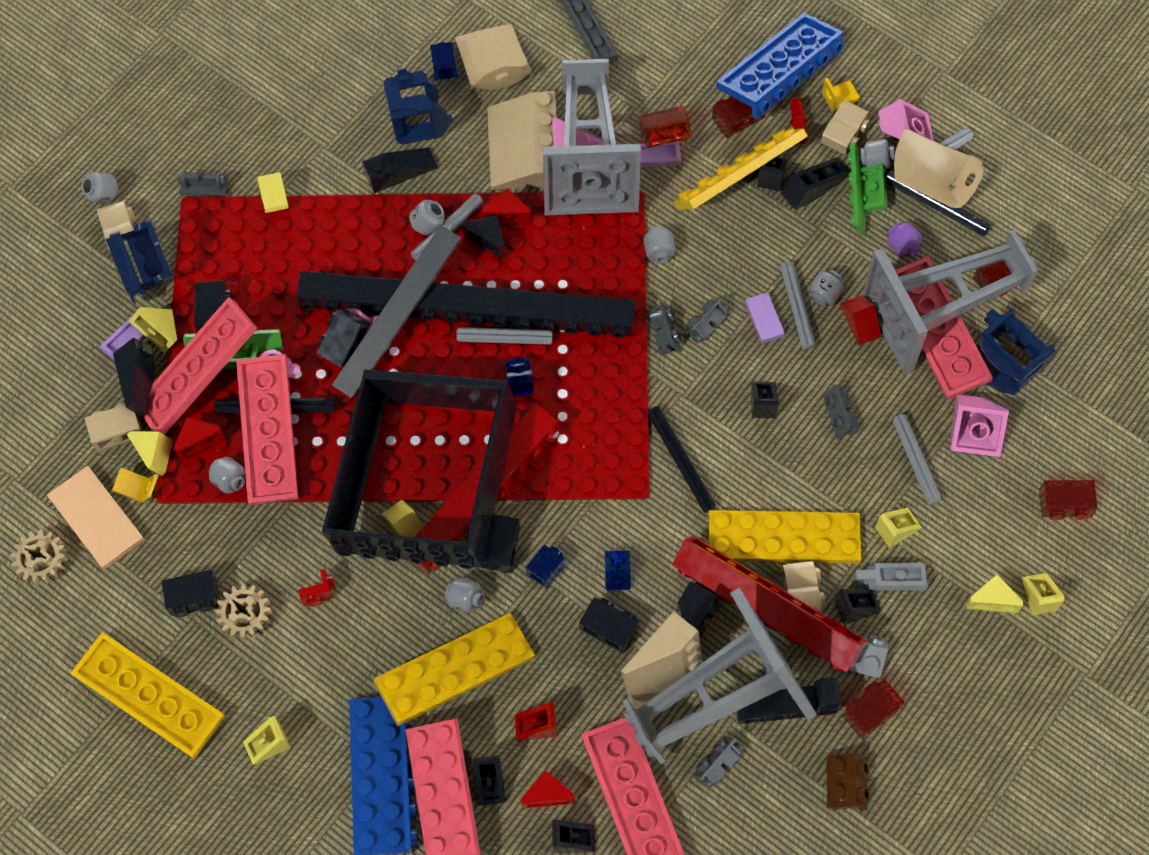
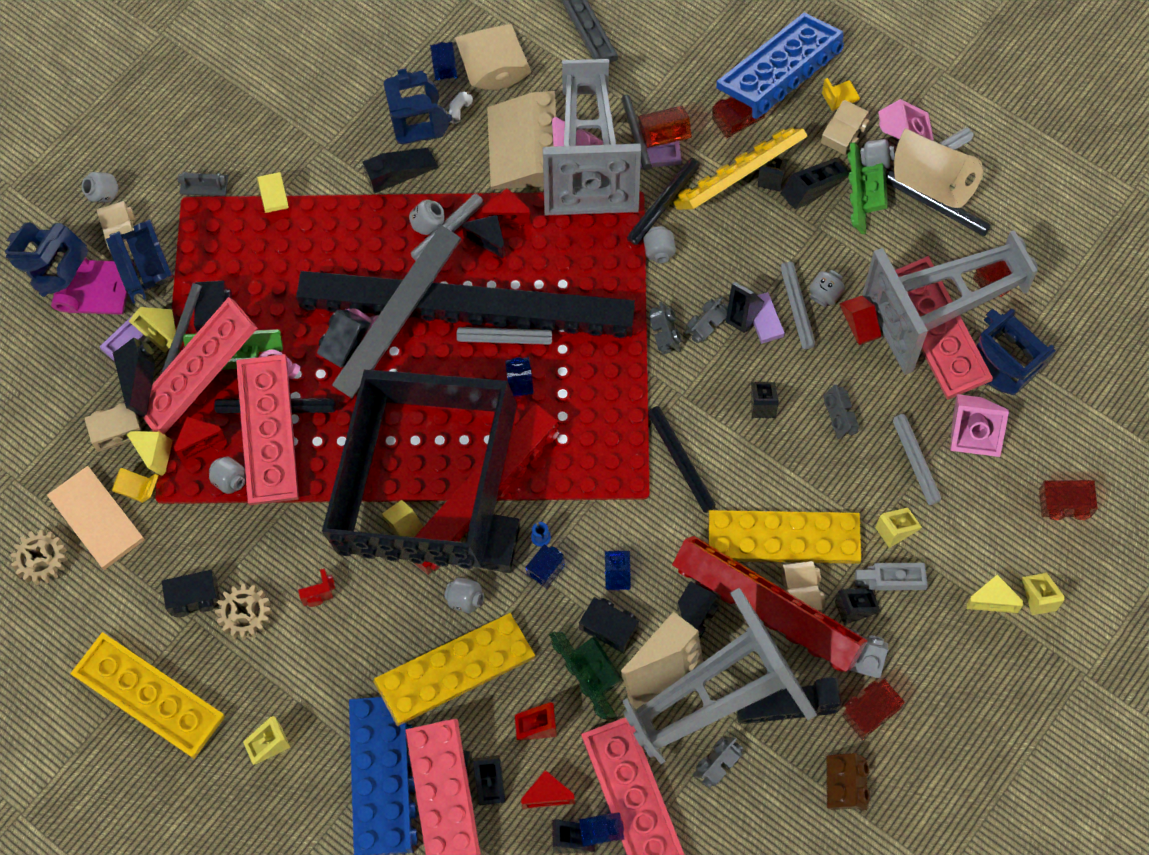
red axle [789,98,809,144] -> none
medium lavender head [887,222,923,257] -> none
none -> dark blue animal [4,222,88,297]
none -> dark pink door [51,253,134,315]
none -> dark grey bar [161,283,202,374]
none -> white arm [449,92,473,124]
none -> blue pin [531,522,551,547]
none -> clear green bracket [549,632,623,720]
none -> clear blue brick [579,813,625,846]
none -> dark grey bar [621,95,652,170]
none -> black axle [627,158,700,245]
none -> black slope [725,282,765,333]

